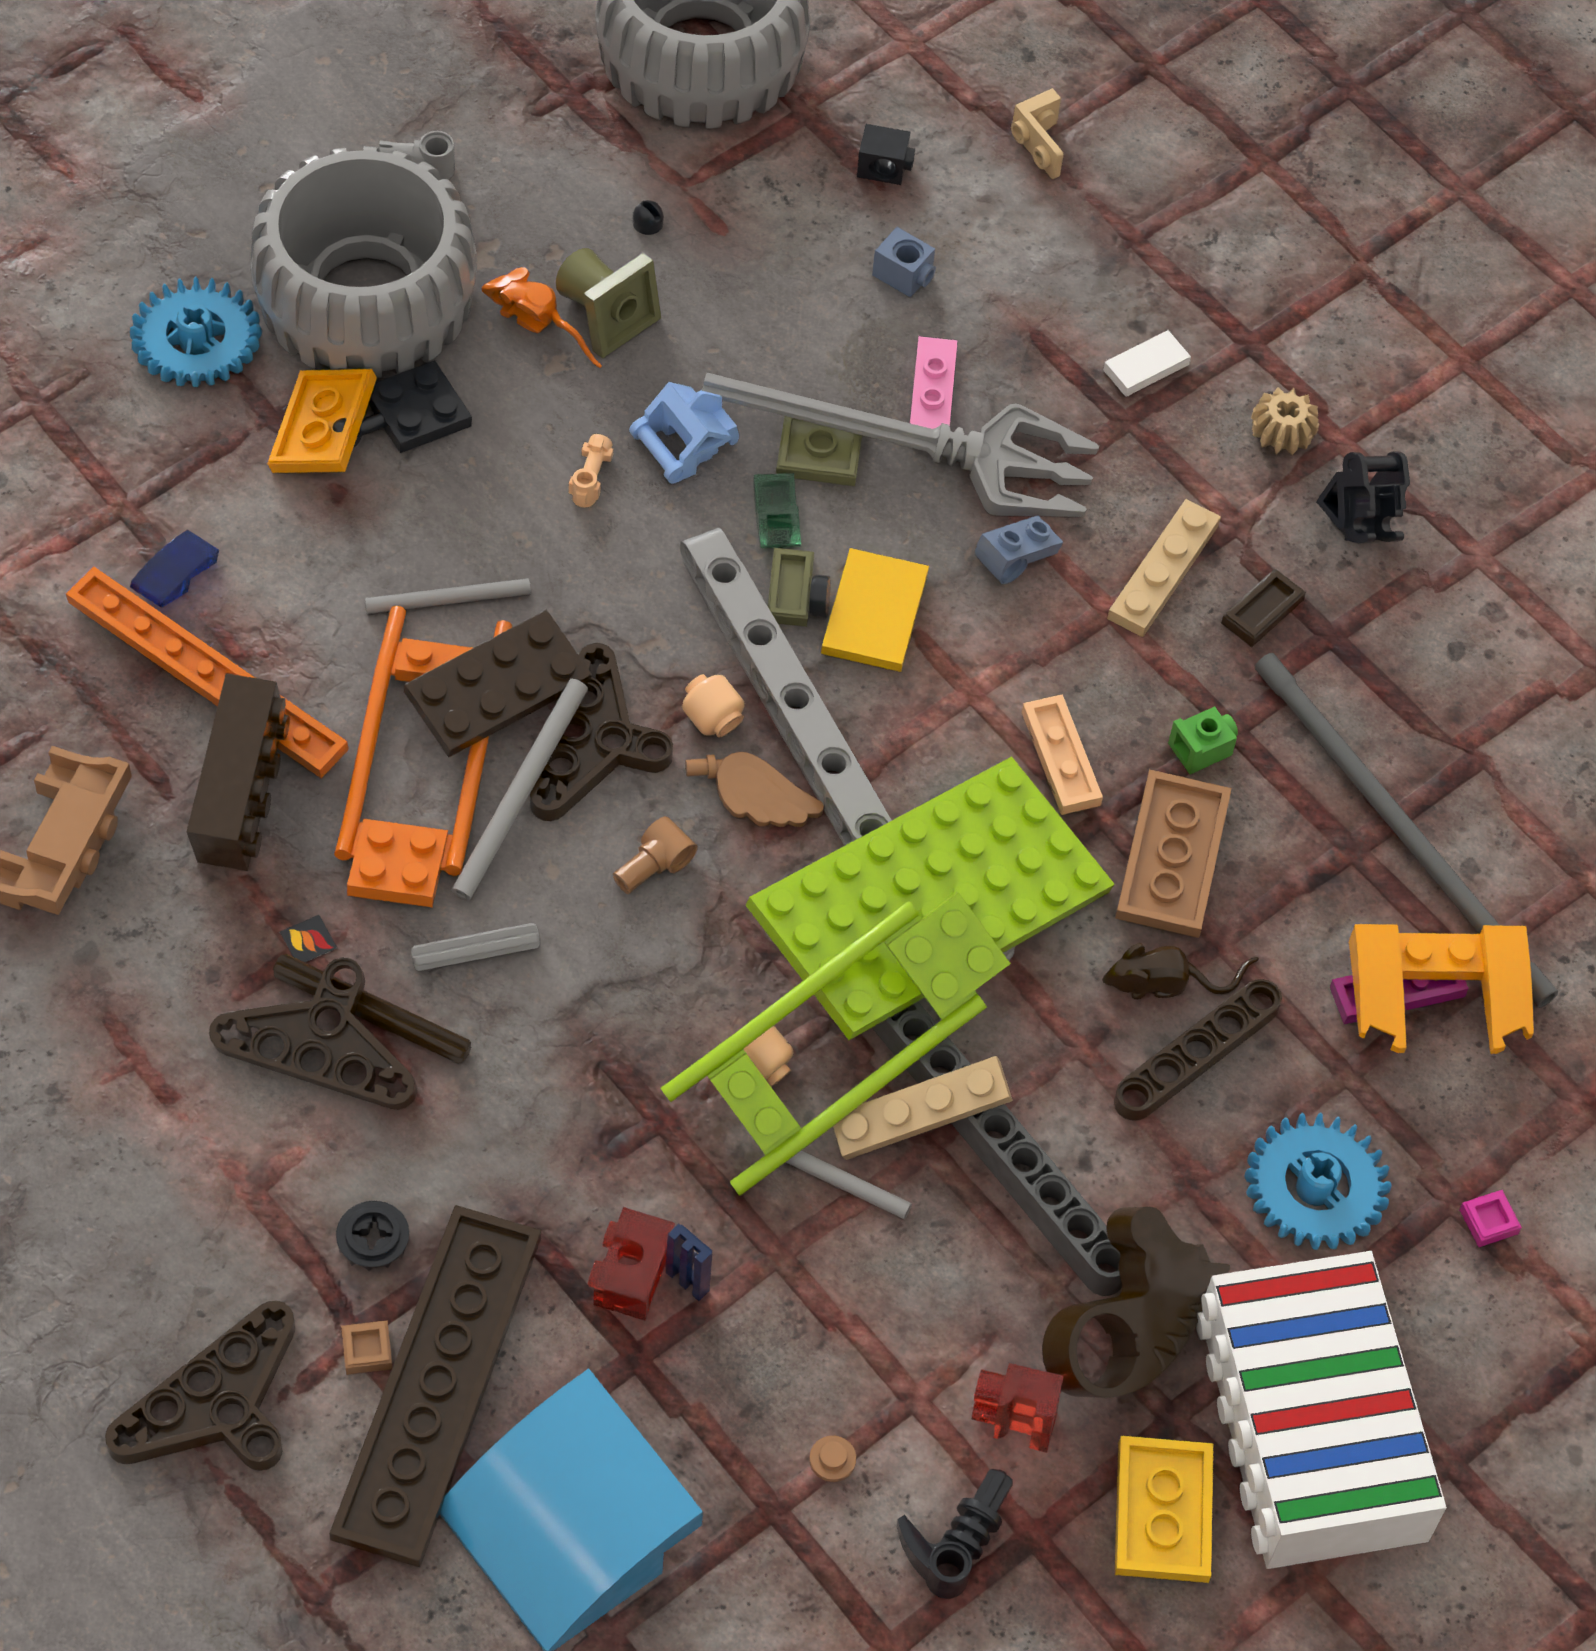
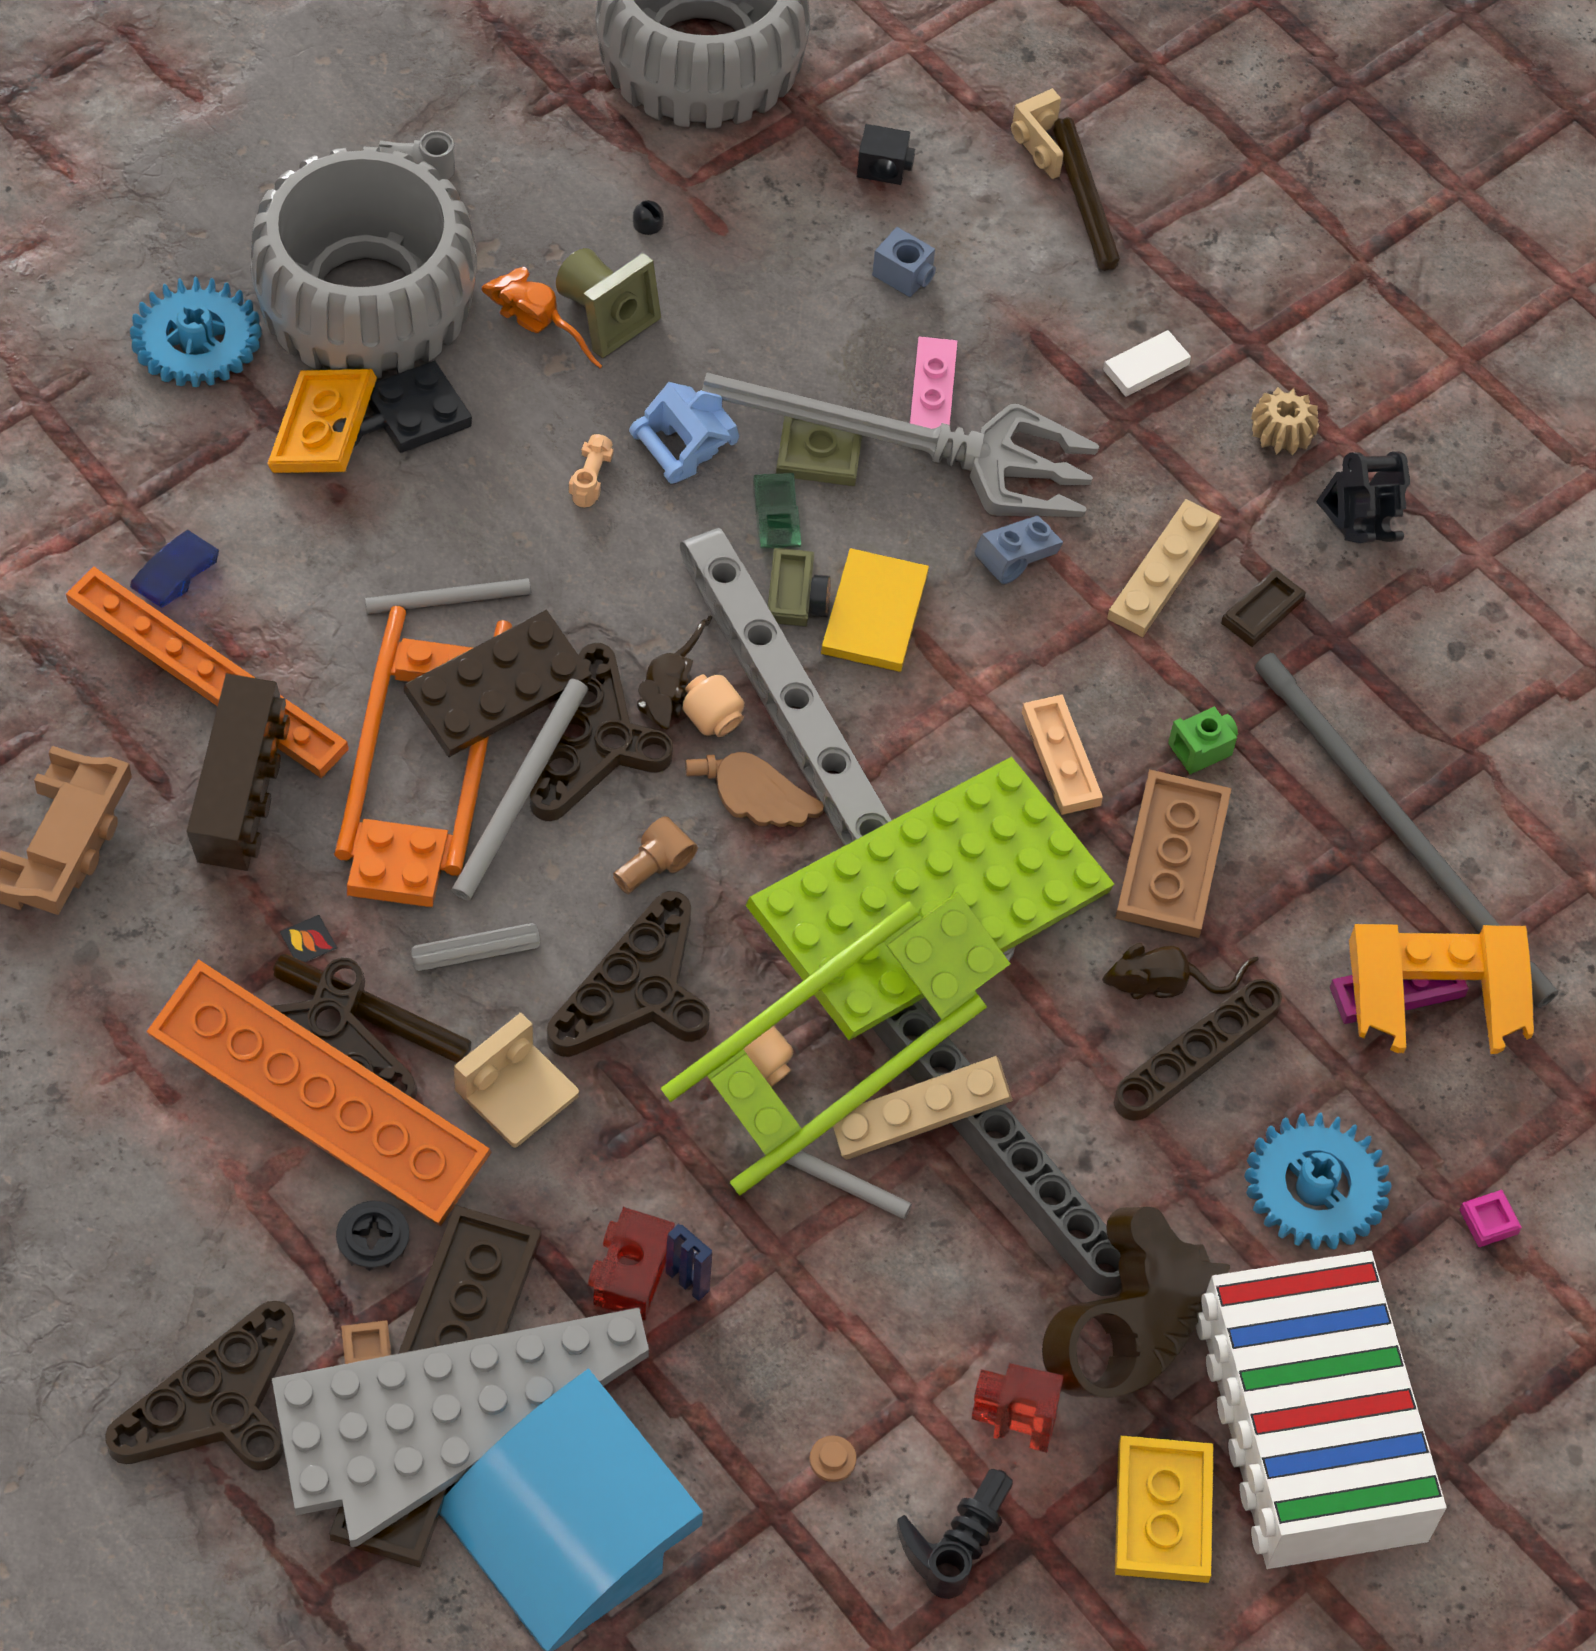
none -> orange plate [146,959,492,1227]
none -> light grey wing [272,1308,649,1547]
none -> tan bracket [454,1012,579,1148]
none -> dark brown beam [547,891,710,1057]
none -> dark brown animal [637,616,712,730]
none -> dark brown axle [1053,117,1120,271]

